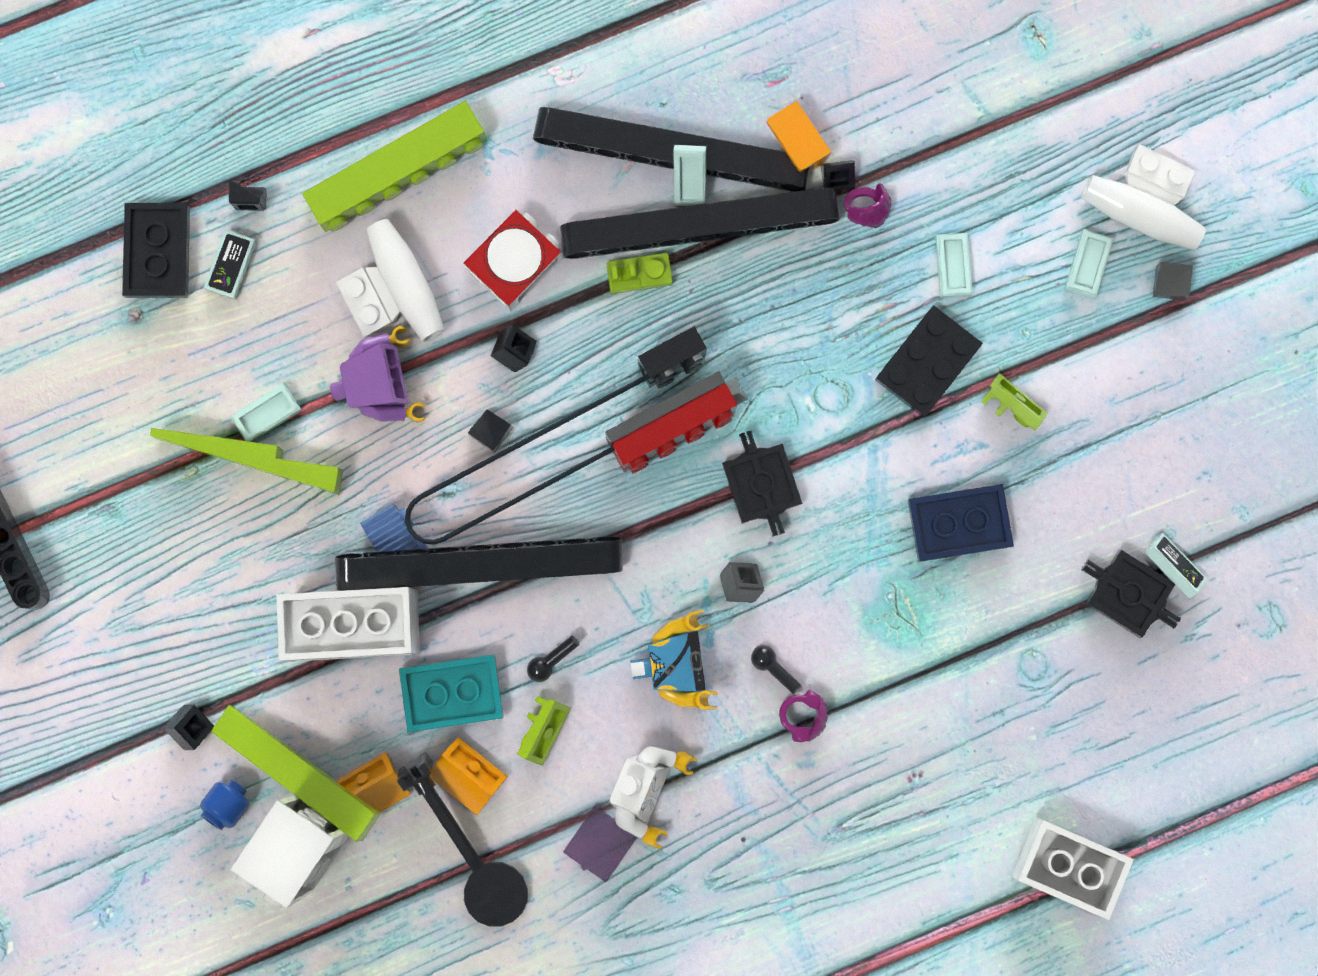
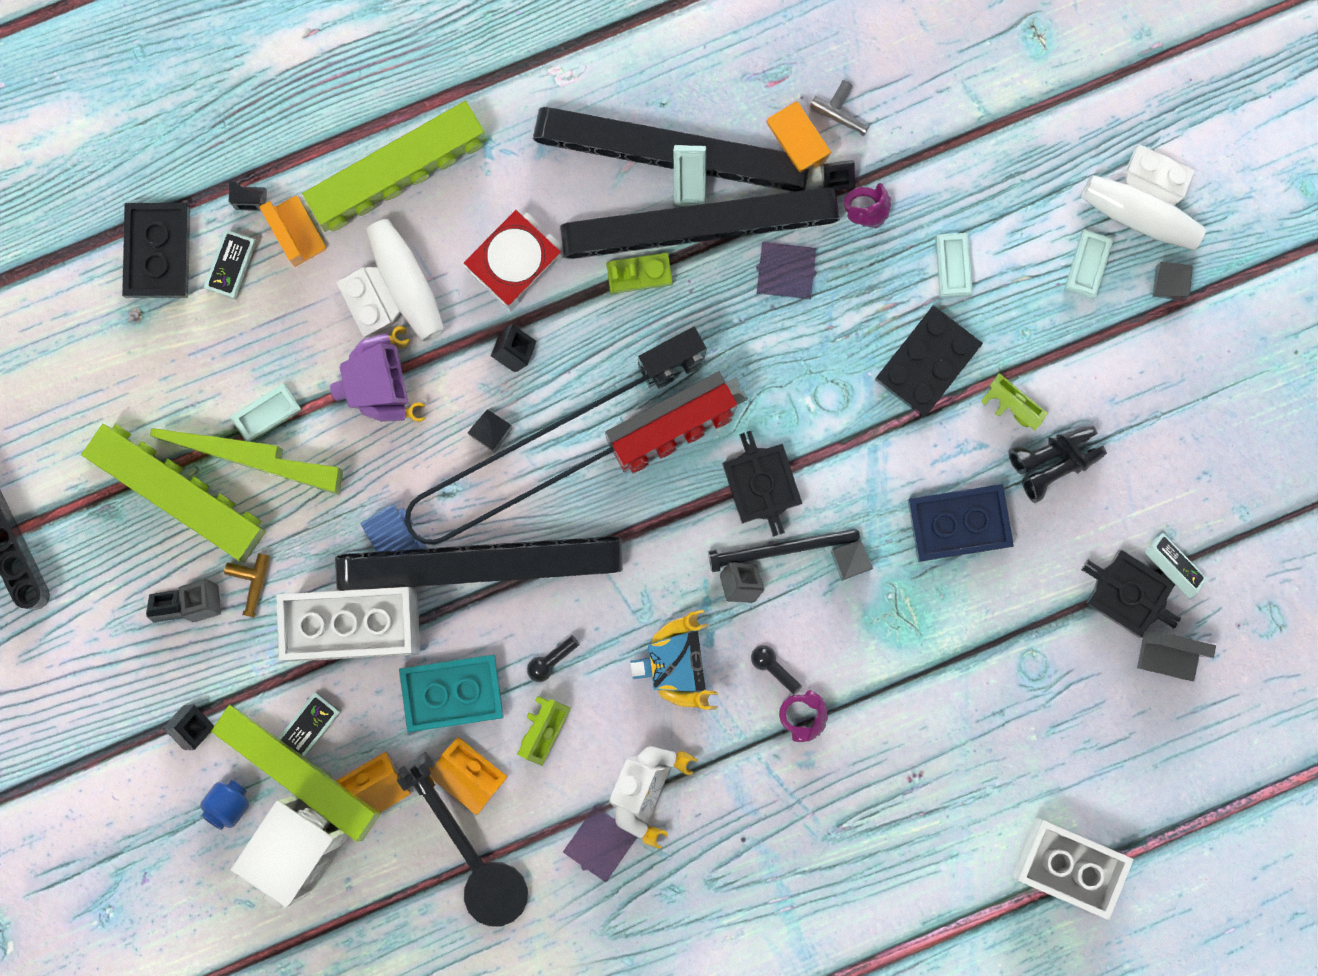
none -> lime brick [81,423,266,563]
none -> black slope [146,590,182,623]
none -> dark grey slope [179,579,221,622]
none -> pearl gold piece [224,553,270,618]
none -> light orange panel [259,196,326,267]
none -> tile [278,692,341,757]
none -> black bar [708,529,860,573]
none -> clear purple piece [756,242,817,300]
none -> flat silver piece [810,80,870,137]
none -> dark grey slope [830,540,873,581]
none -> black piece [1008,426,1107,503]
none -> dark grey panel [1137,631,1216,682]

